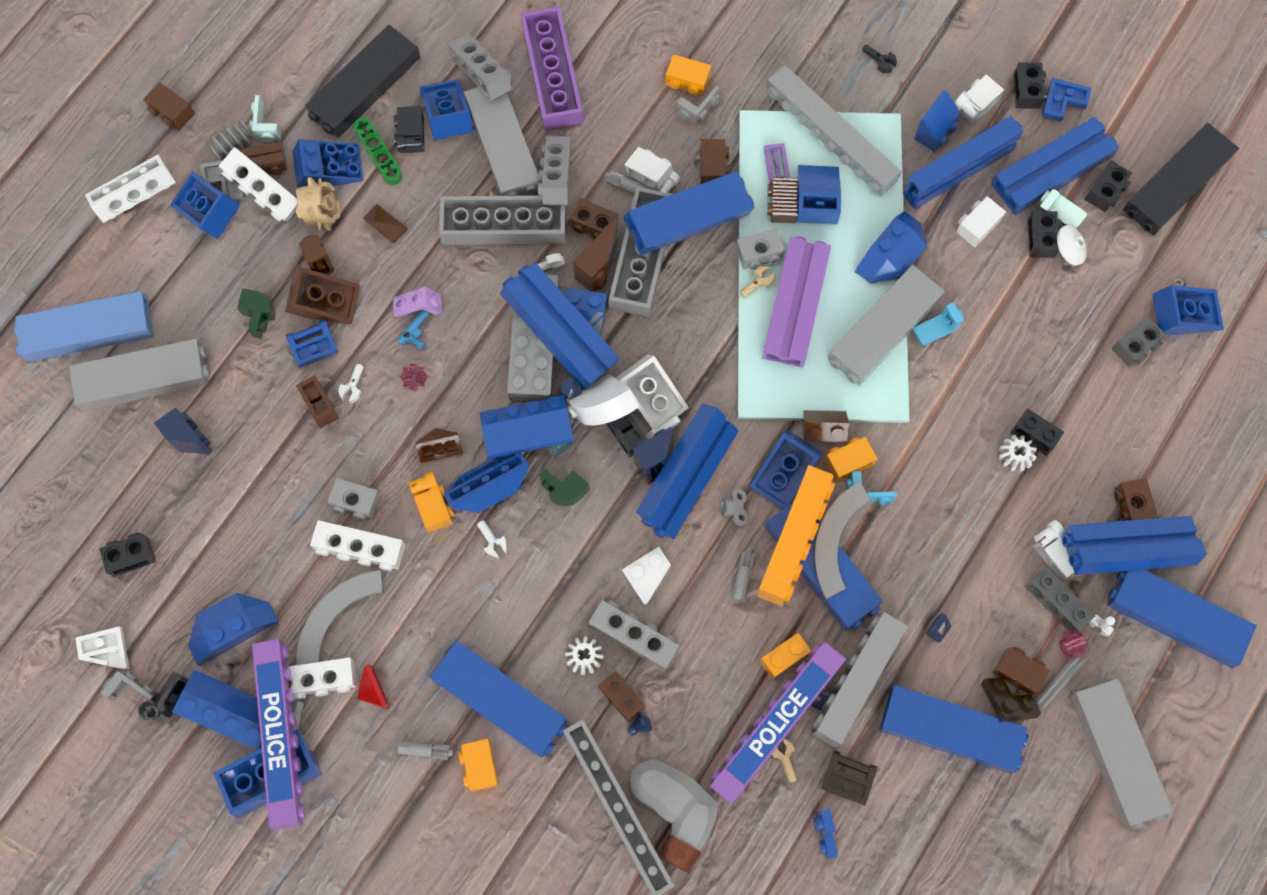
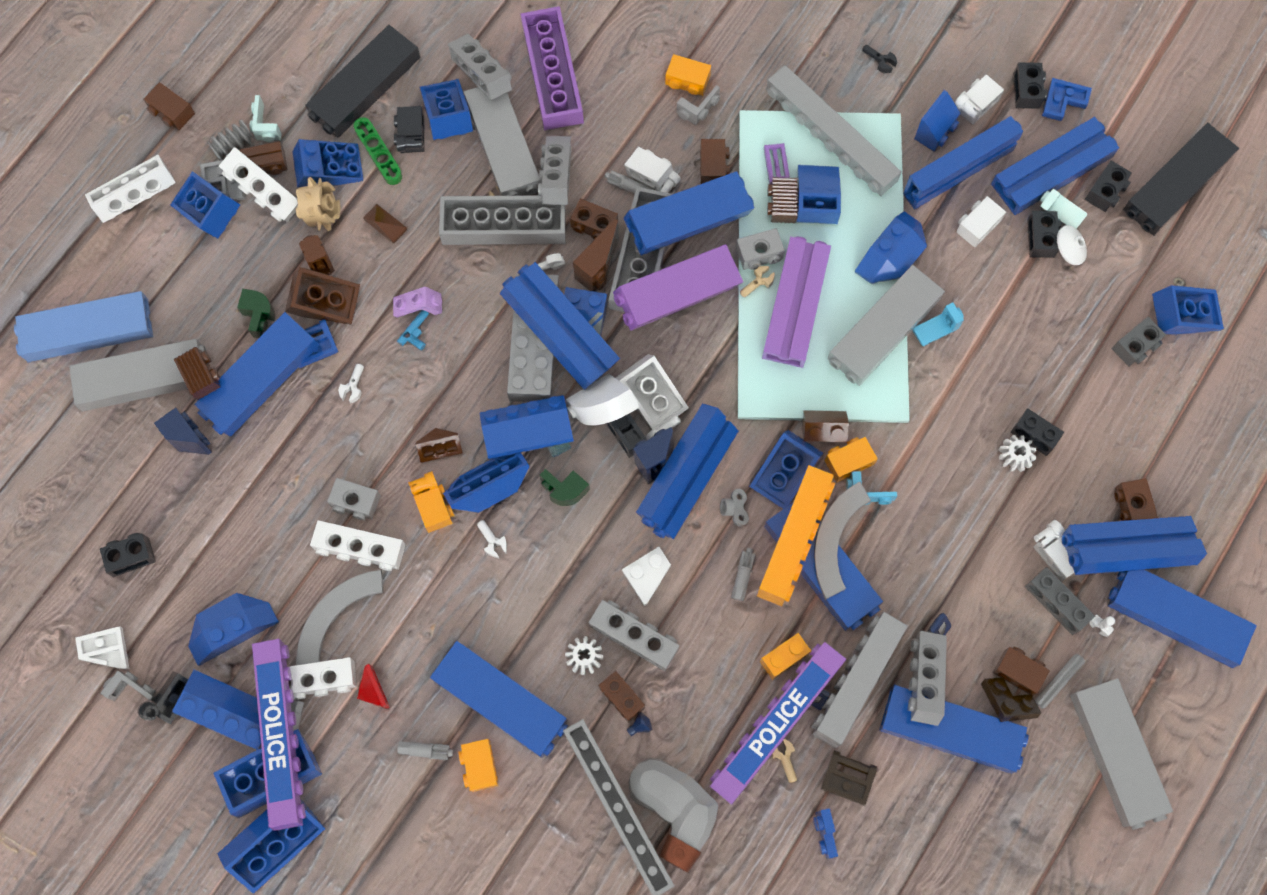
reddish brown brick [296,375,339,428] -> none
clear pink gear [400,364,428,390] -> none
dark blue rock [561,378,582,399] -> none
clear pink gear [1059,629,1088,659] -> none
none -> reddish brown brick [174,347,221,400]
none -> blue brick [194,312,320,437]
none -> blue slope [217,800,325,894]
none -> medium lavender brick [613,244,743,331]
none -> light grey brick [908,631,947,726]

